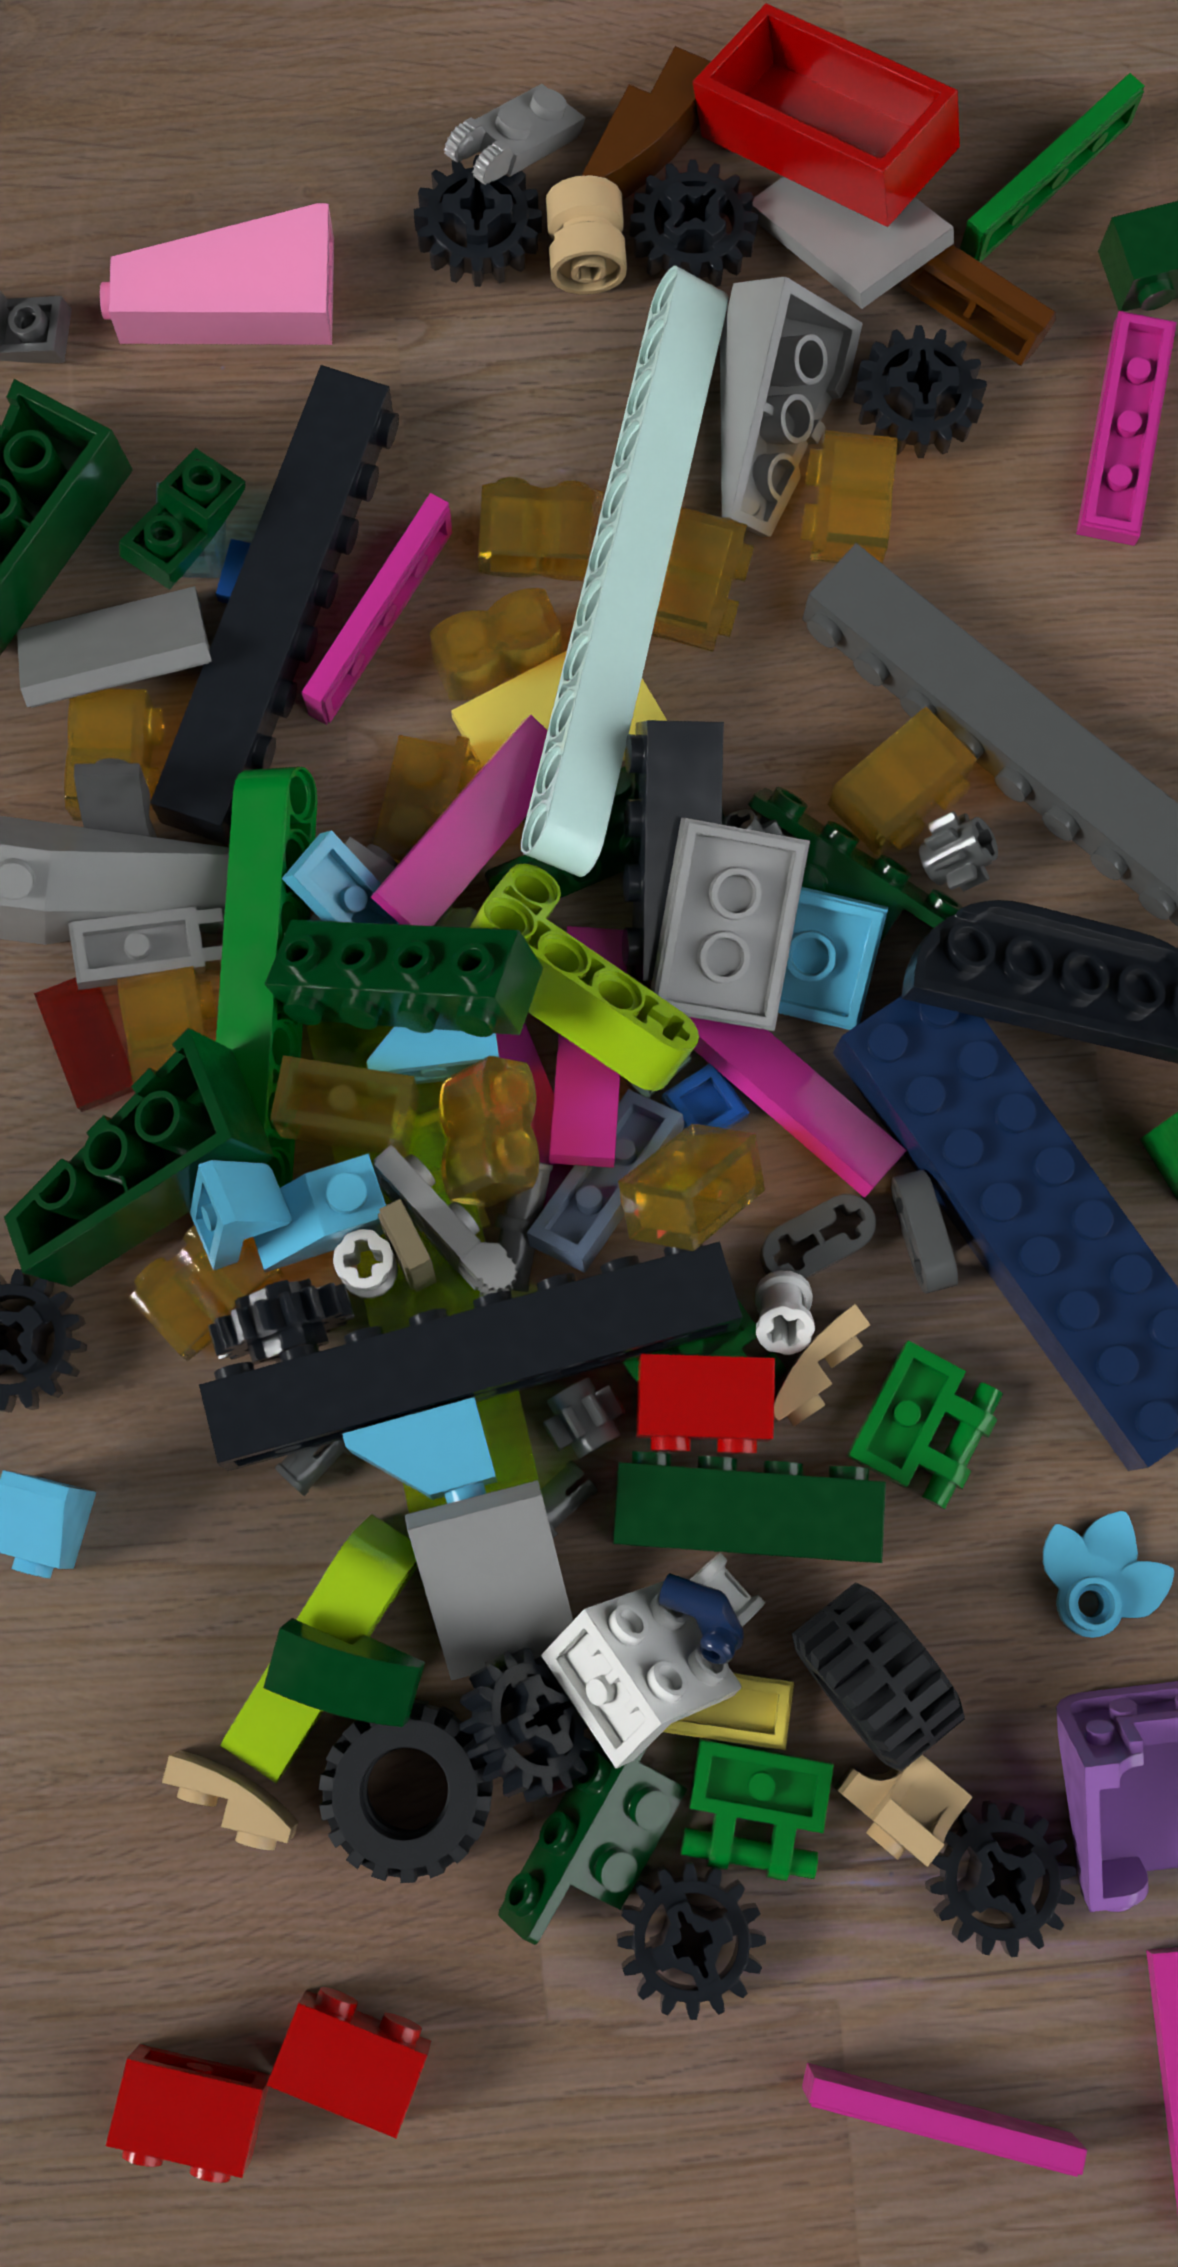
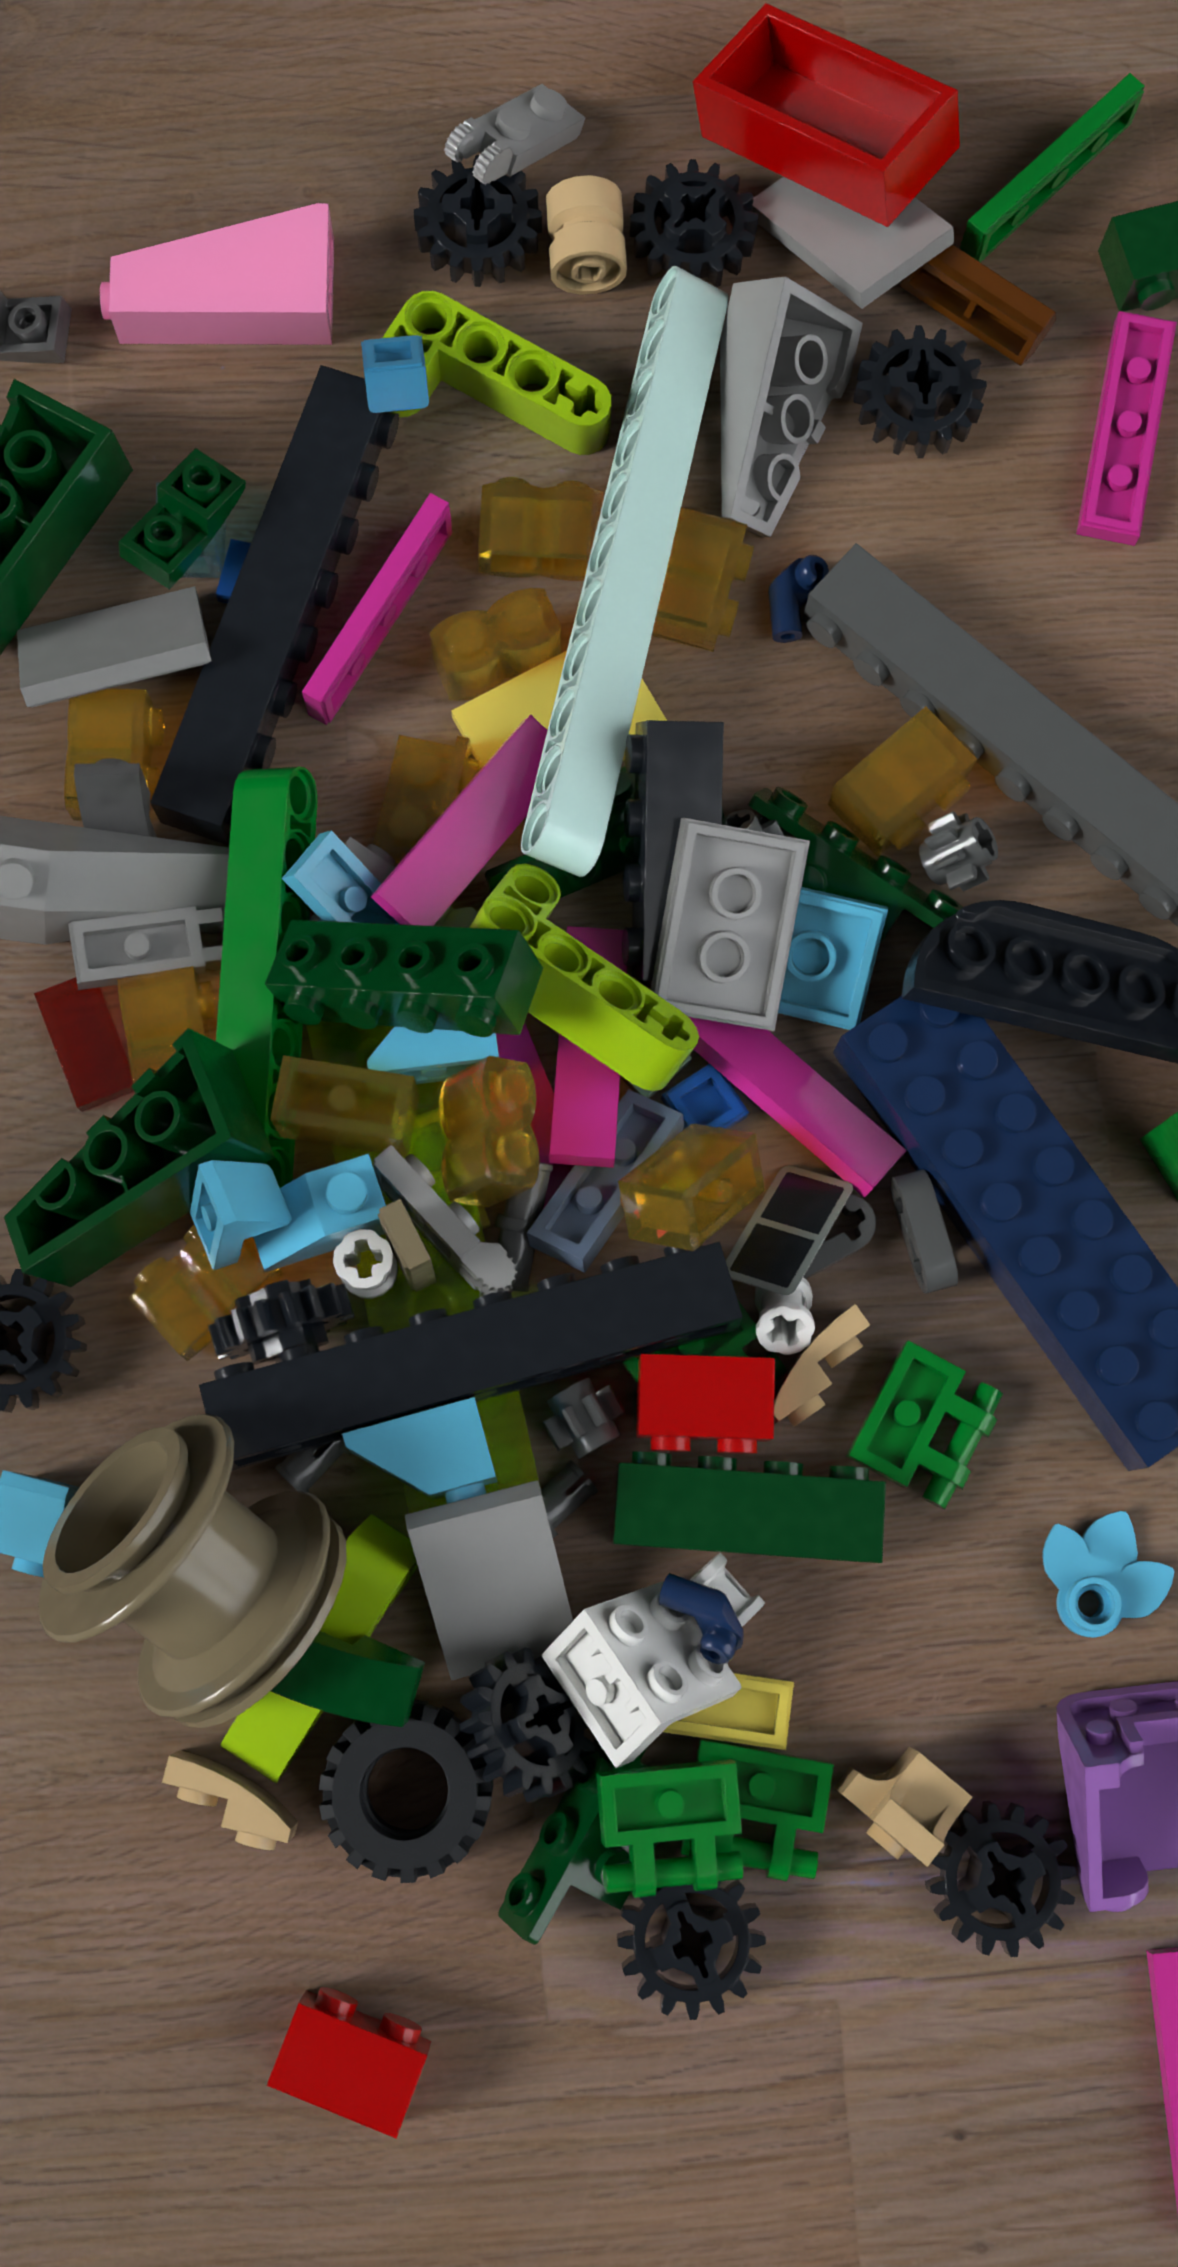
red brick [105,2044,270,2183] -> none
reddish brown slope [582,46,711,201] -> none
black tyre [792,1582,965,1772] -> none
clear yellow brick [800,430,897,564] -> none
dark pink tile [802,2063,1087,2177] -> none
none -> dark tan wheel [38,1414,346,1728]
none -> dark azure slope [361,335,429,413]
none -> lime beam [382,291,612,455]
none -> green plate [596,1759,743,1898]
none -> black sticker [726,1165,853,1296]
none -> dark blue arm [768,555,829,643]

